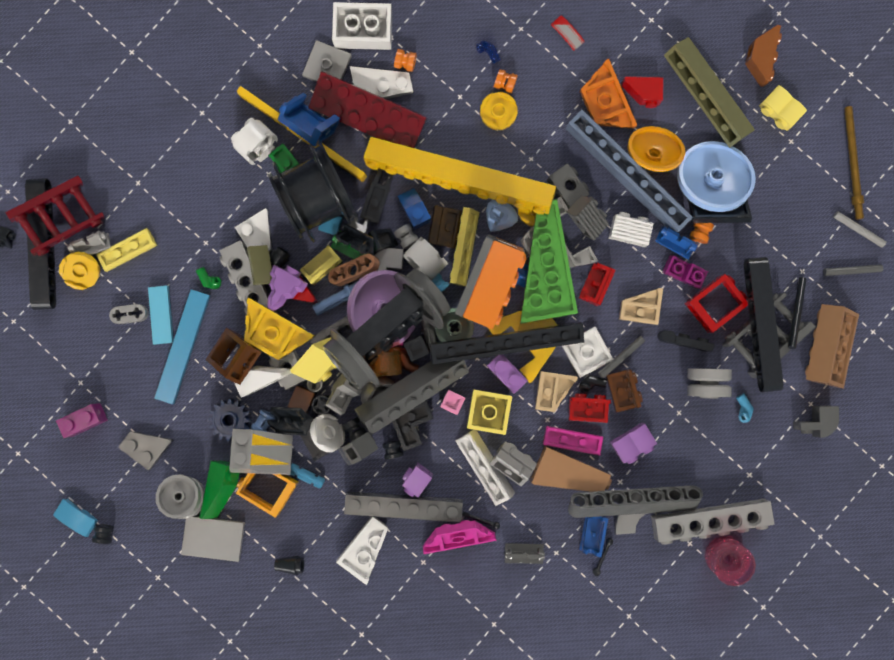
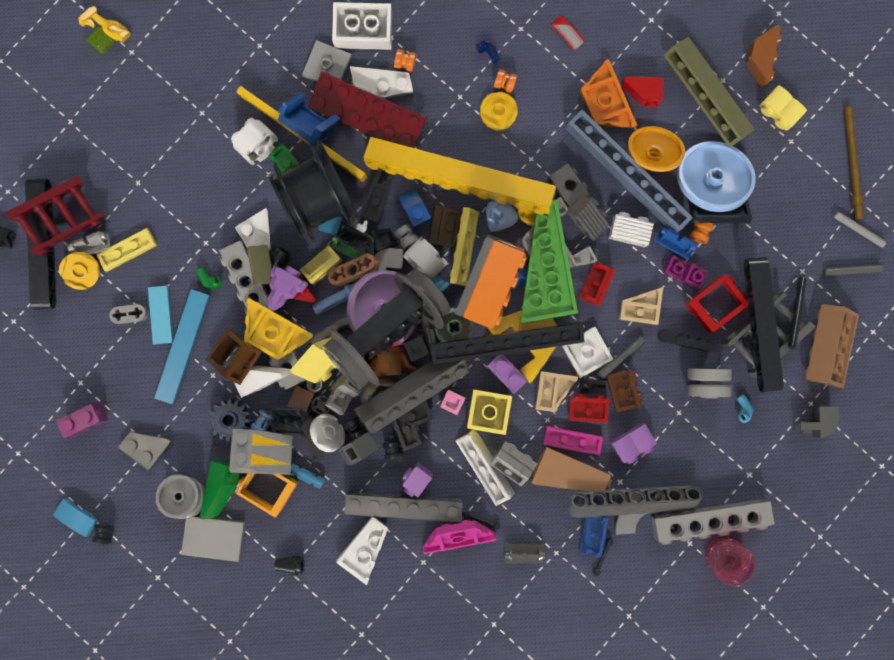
none -> yellow piece [78,6,131,43]
none -> clear neon green tile [86,27,115,55]

